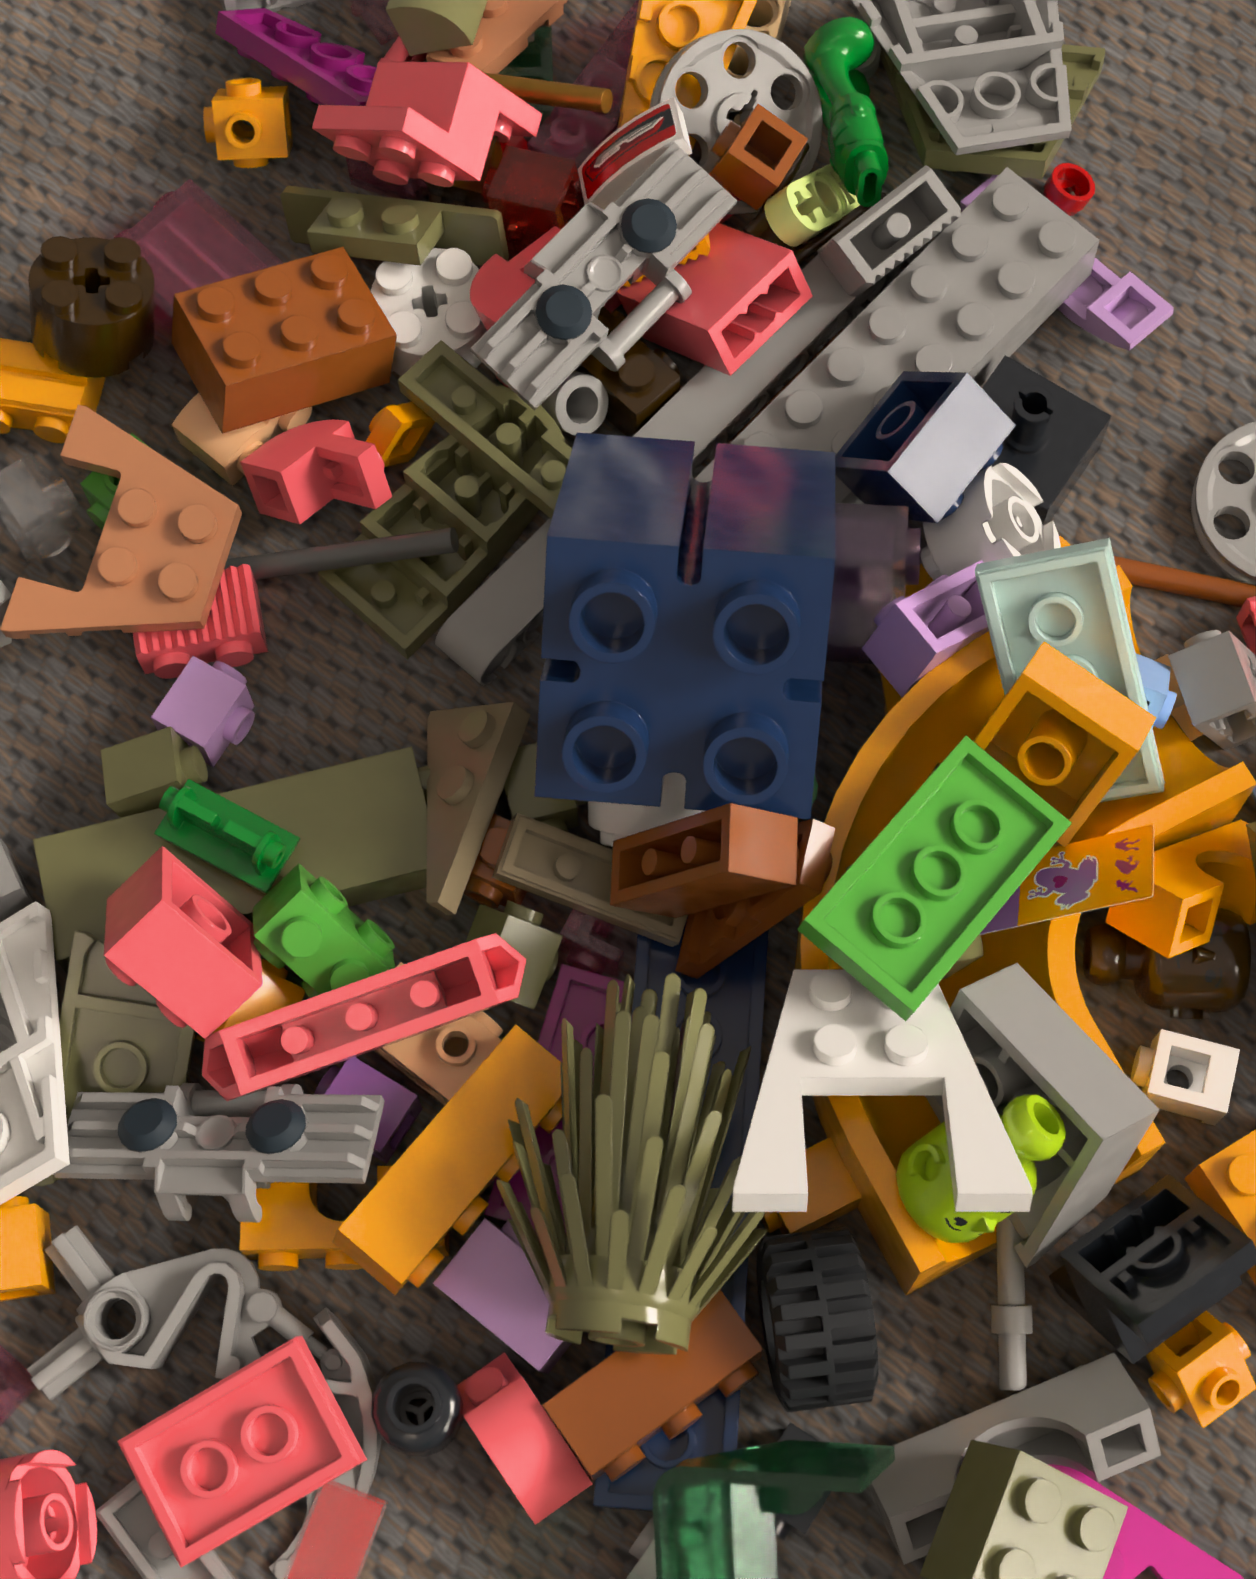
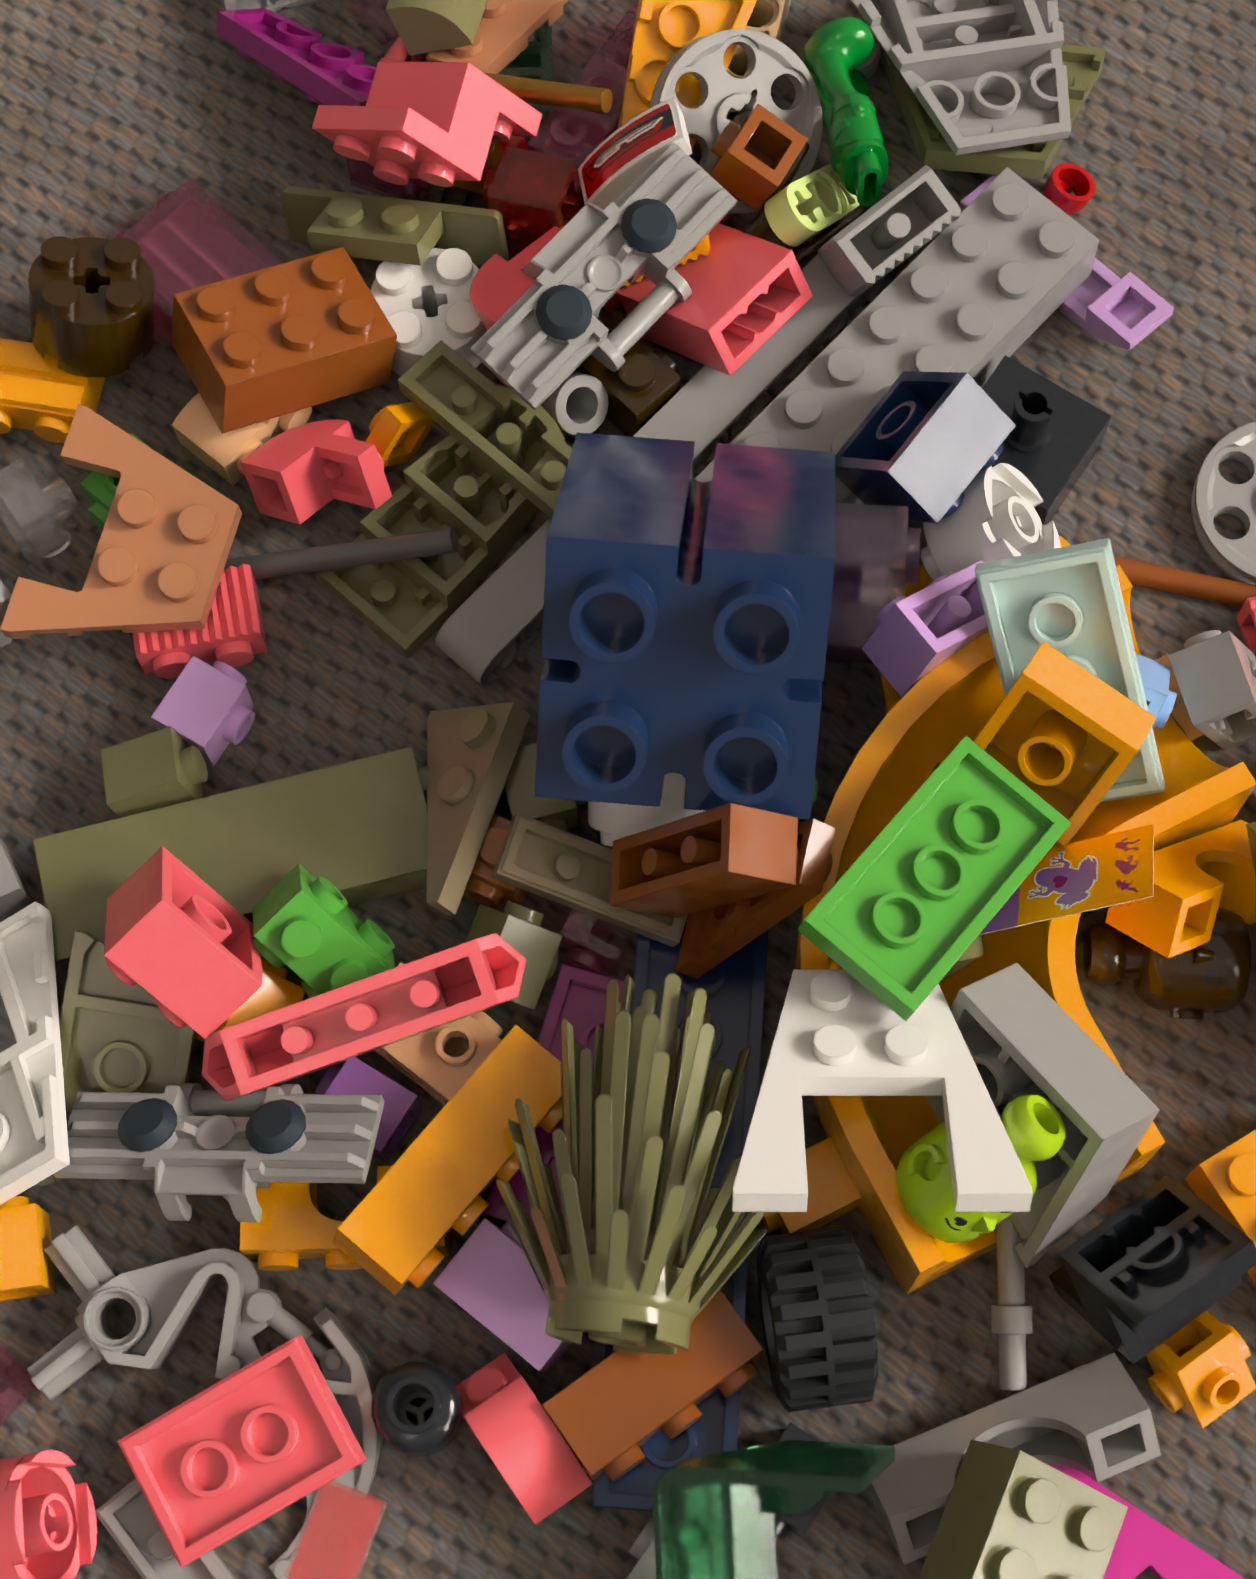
green hinge [154,779,300,894] -> none
light orange brick [203,78,293,168] -> none
white brick [1130,1029,1240,1126] -> none

